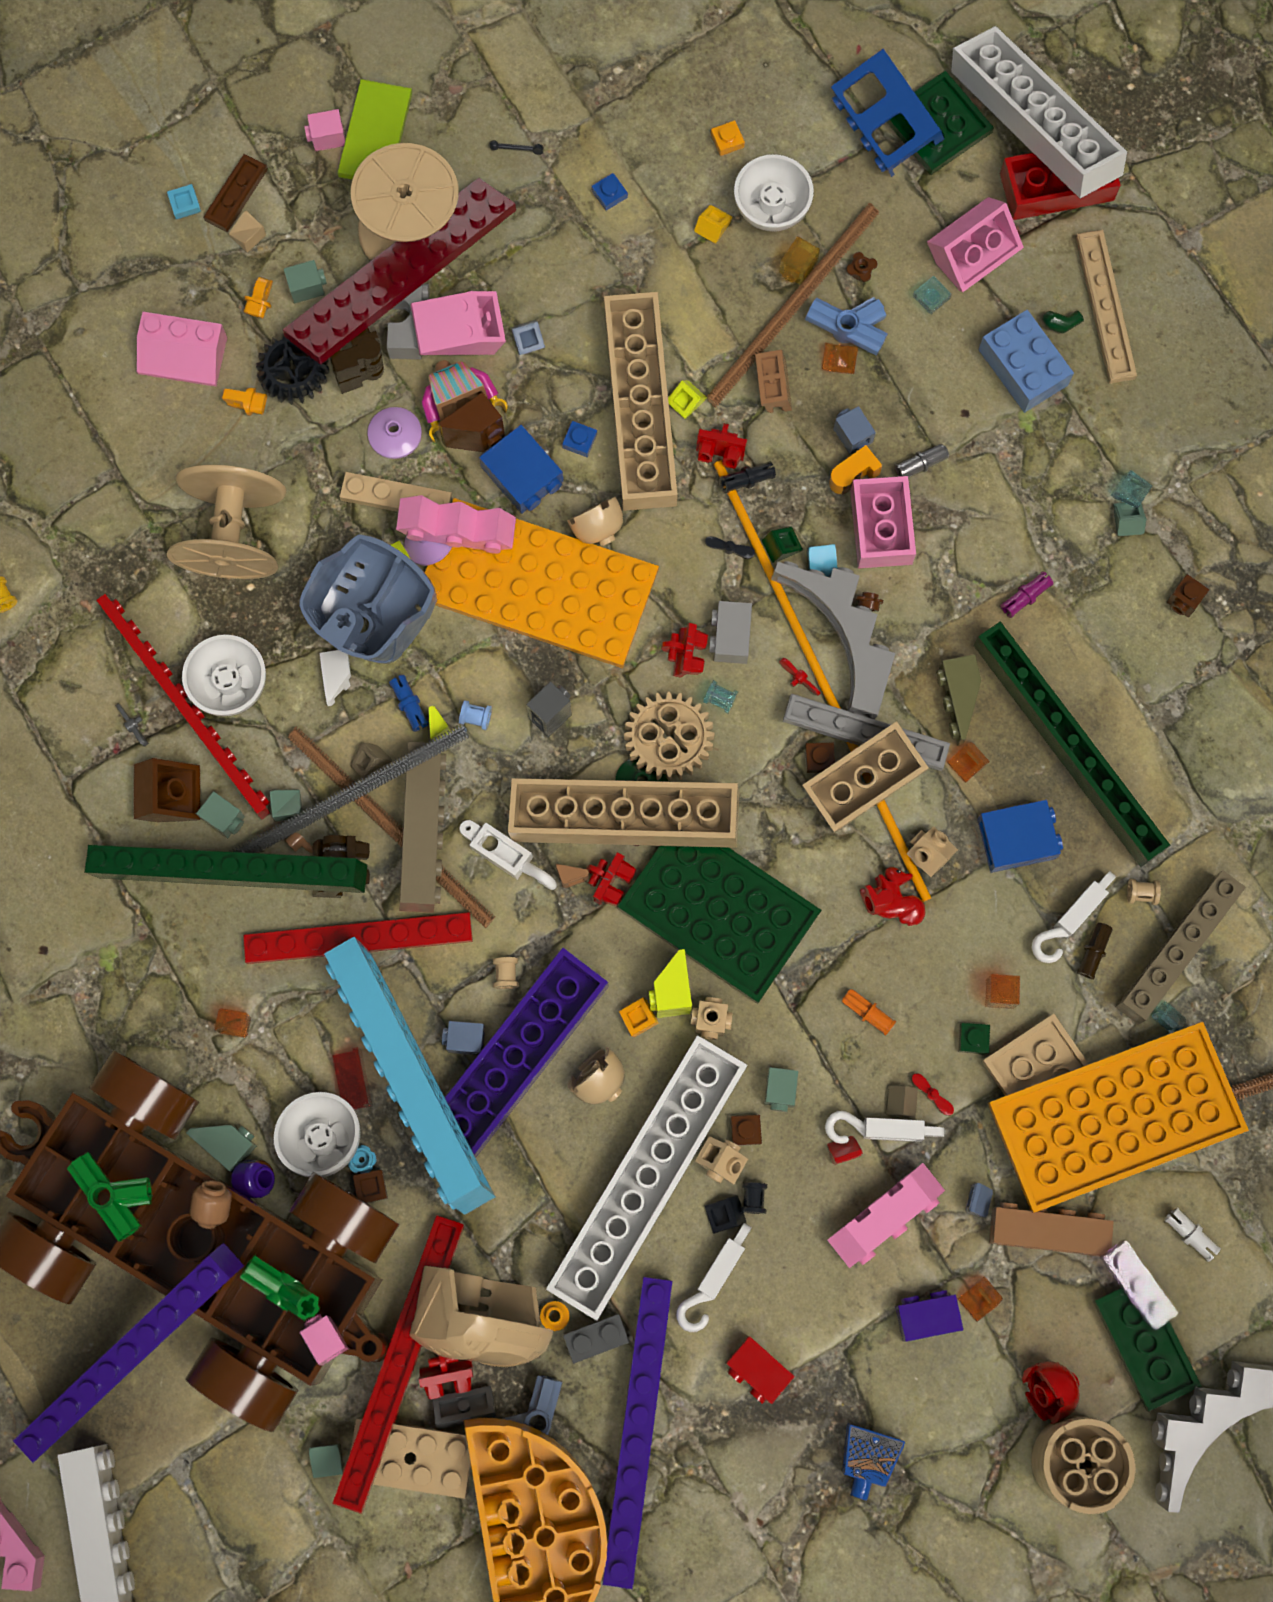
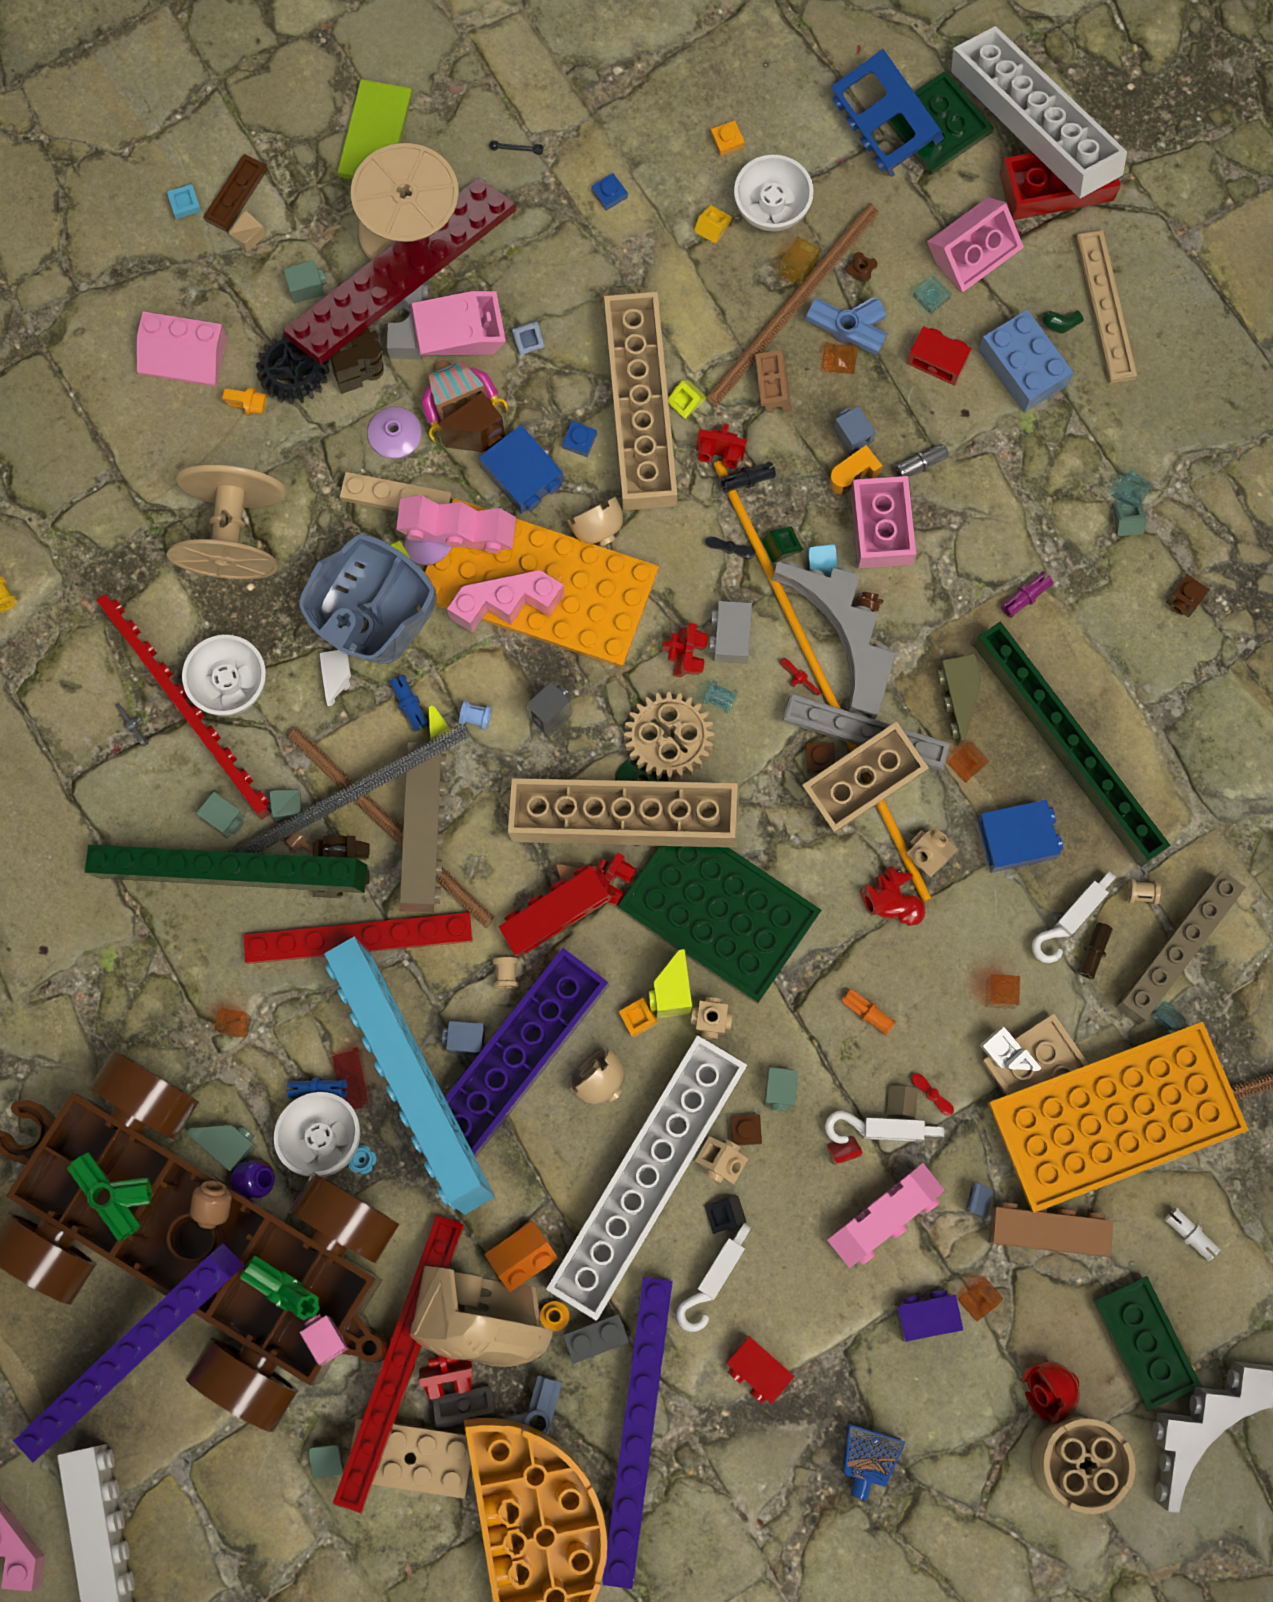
reddish brown slope [134,758,200,823] -> none
light orange piece [243,277,273,319] -> none
bright pink brick [304,109,345,151] -> none
dark tan slope [351,743,392,780] -> none
reddish brown plate [353,1169,388,1203] -> none
white piece [460,820,557,890] -> none
black bush [740,1182,768,1214] -> none
dark green plate [959,1023,990,1054] -> none
plate [1100,1240,1178,1331] -> none
none -> blue pin [287,1078,348,1099]
none -> bright pink brick [447,570,564,633]
none -> orange brick [485,1220,559,1292]
none -> red brick [498,864,617,956]
none -> red brick [906,326,972,386]
none -> white slope [980,1026,1041,1071]

